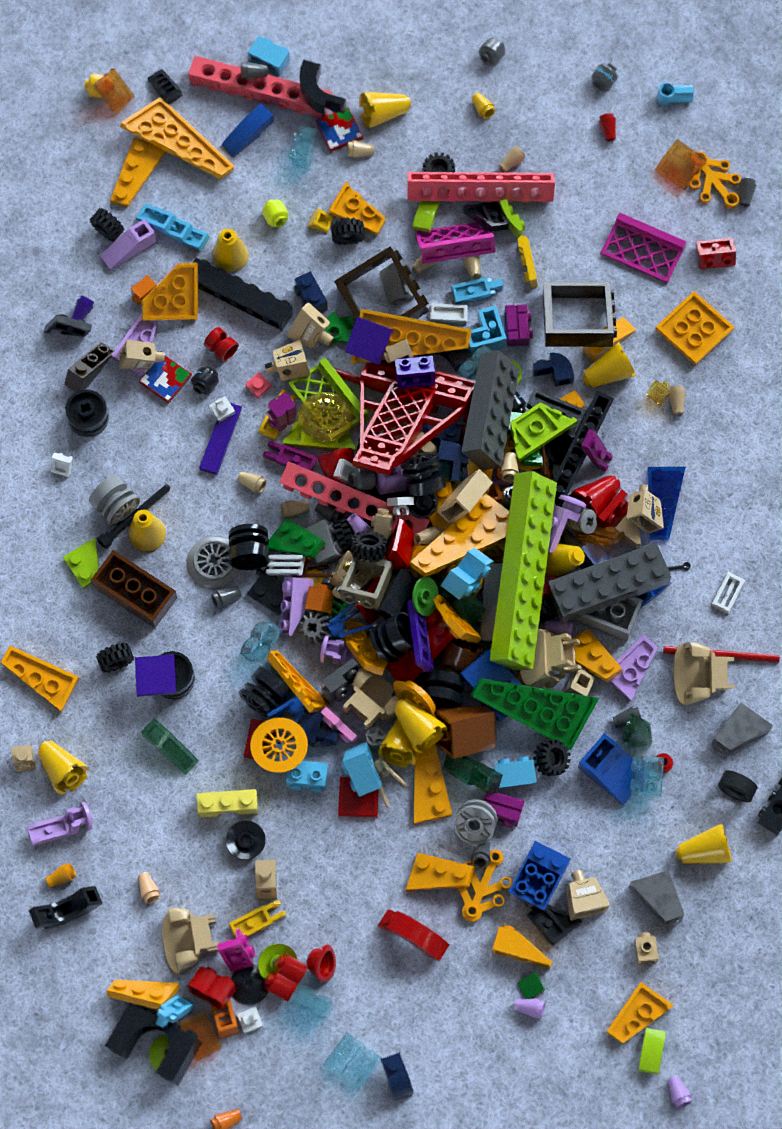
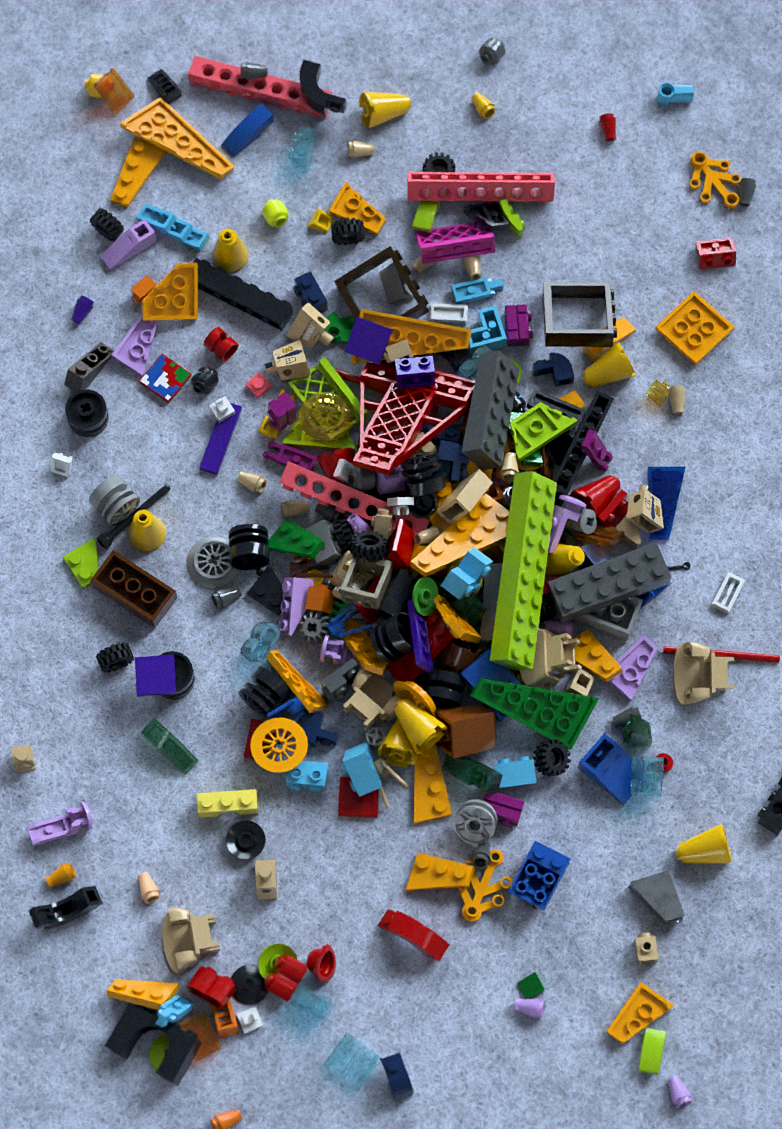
light orange wing [1,646,80,712] -> none
yellow cone [38,741,89,795] -> none
black wing [44,314,92,337] -> none
tan torso [119,340,165,369] -> none
dark pink bracket [217,929,256,972] -> none
yellow hinge [228,900,287,938] -> none
medium azure brick [248,36,290,77] -> none
white tile [266,555,306,575] -> none
tile [315,107,363,152] -> none
bright pink plate [321,707,359,744] -> none
light orange slope [492,925,552,969] -> none
tan cone [499,146,526,173] -> none
yellow hinge [518,236,538,288] -> none
black wing [527,904,583,946] -> none
tan torso [565,870,610,920] -> none
dark grey head [591,63,618,91] -> none
dark pink fence [601,212,687,283] -> none
clear orange slope [655,139,707,190] -> none
flat silver slope [712,703,773,755] -> none
black tyre [718,770,758,802] -> none

